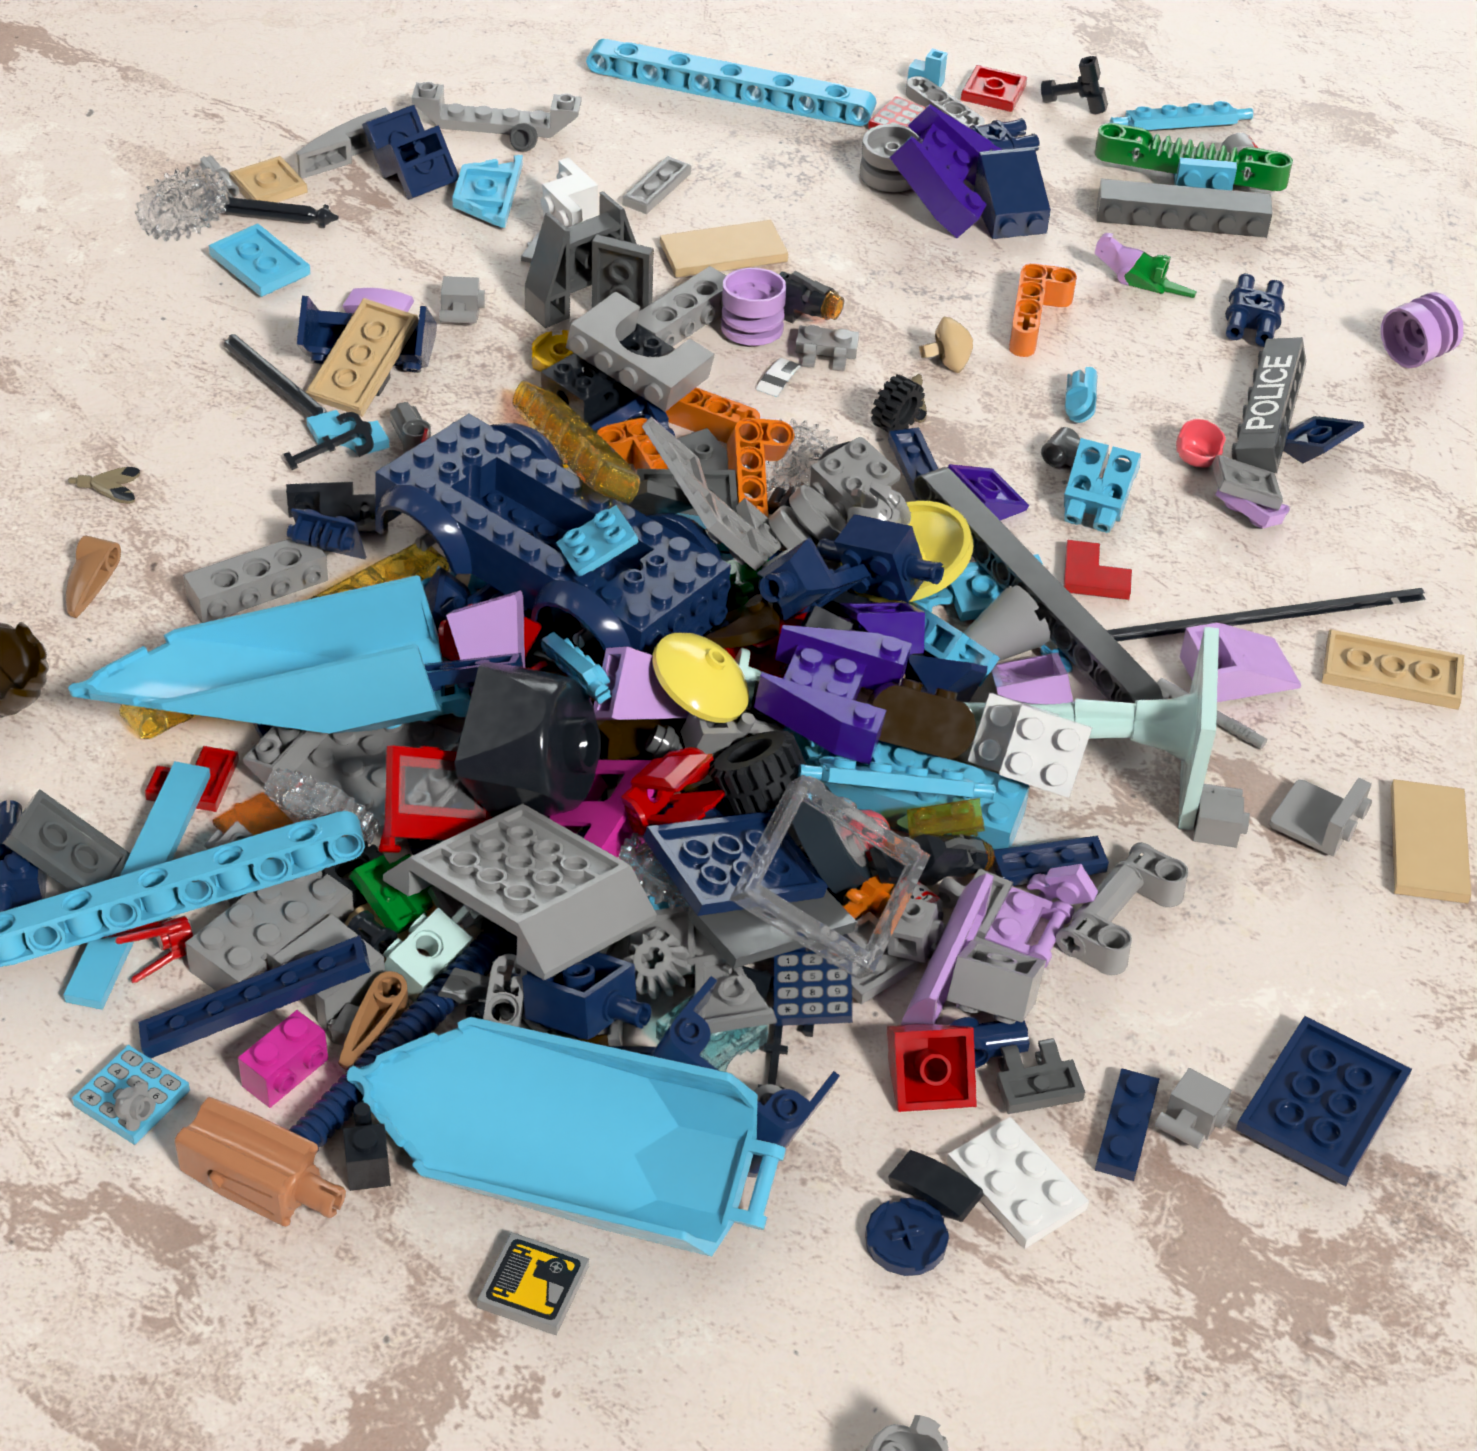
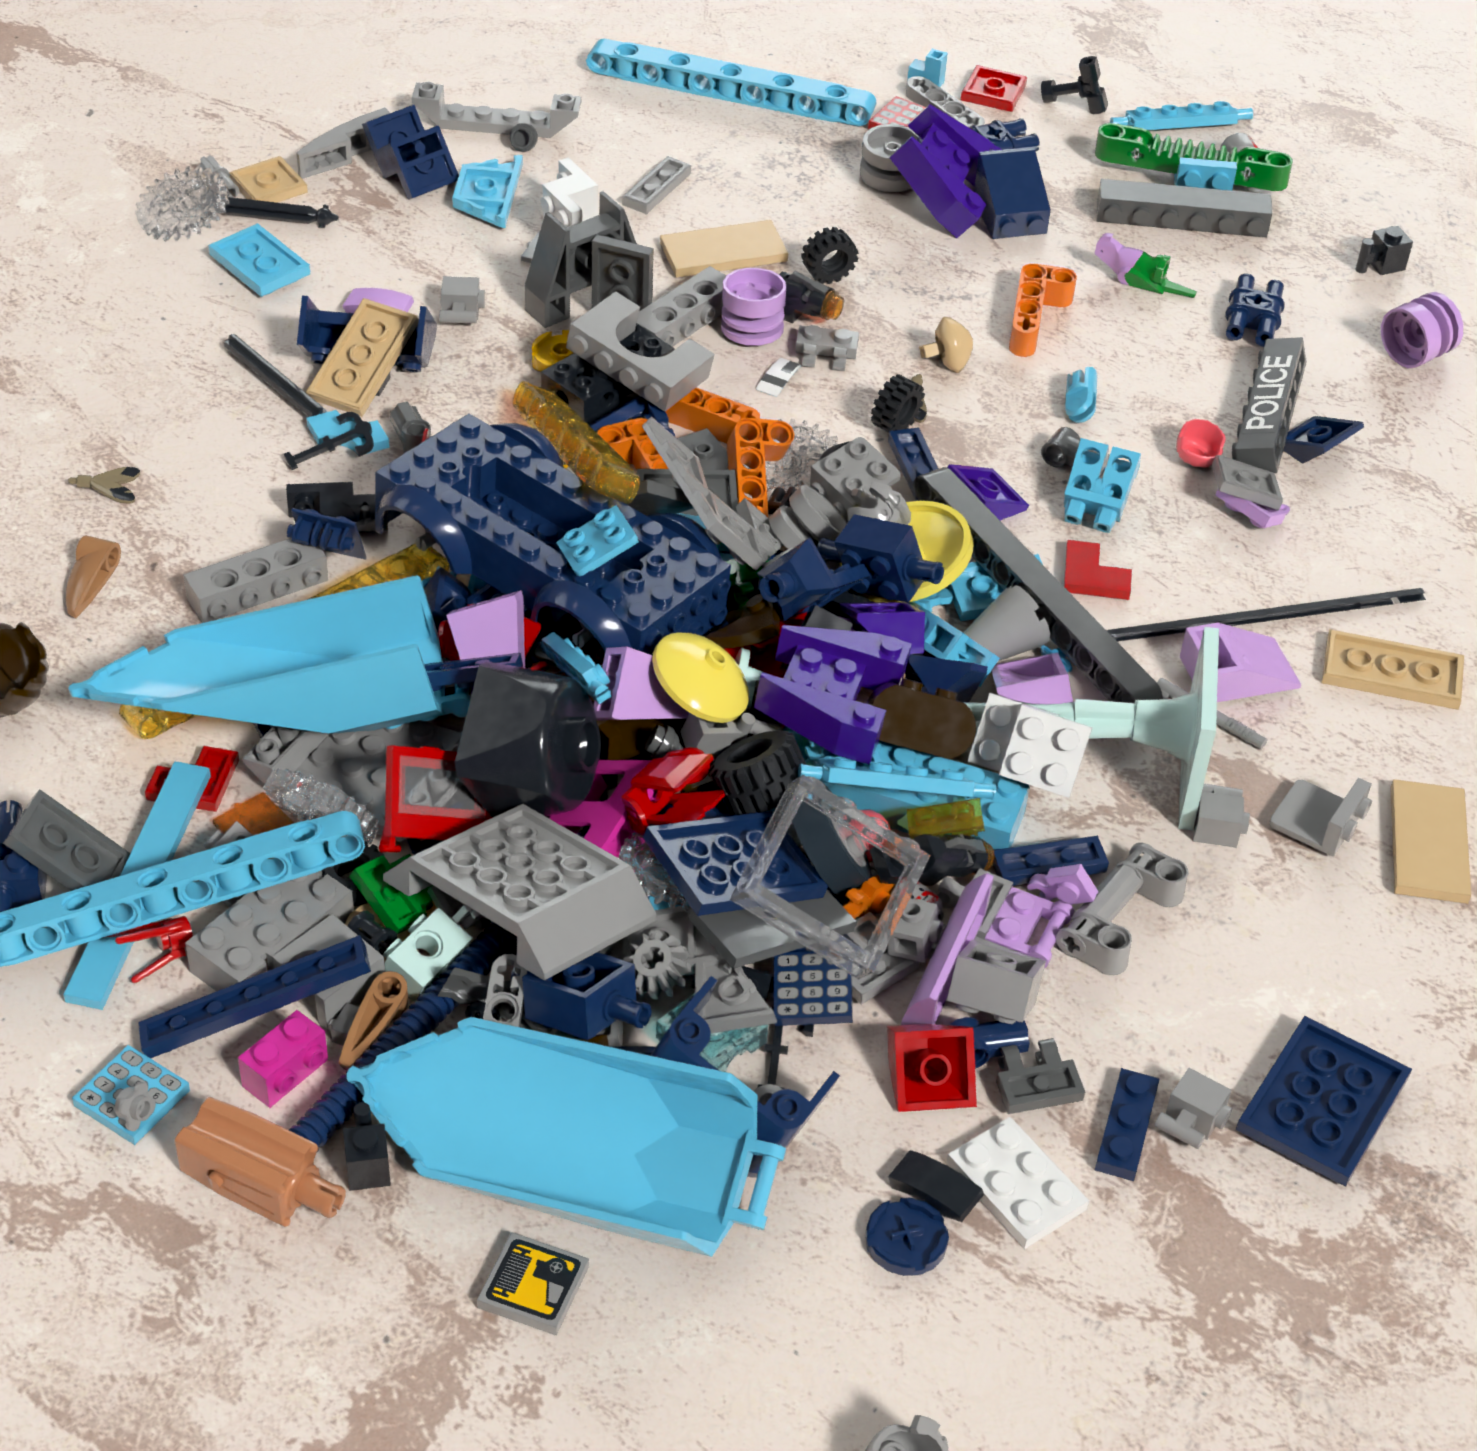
none -> black tyre [801,227,859,284]
none -> black brick [1355,226,1413,275]

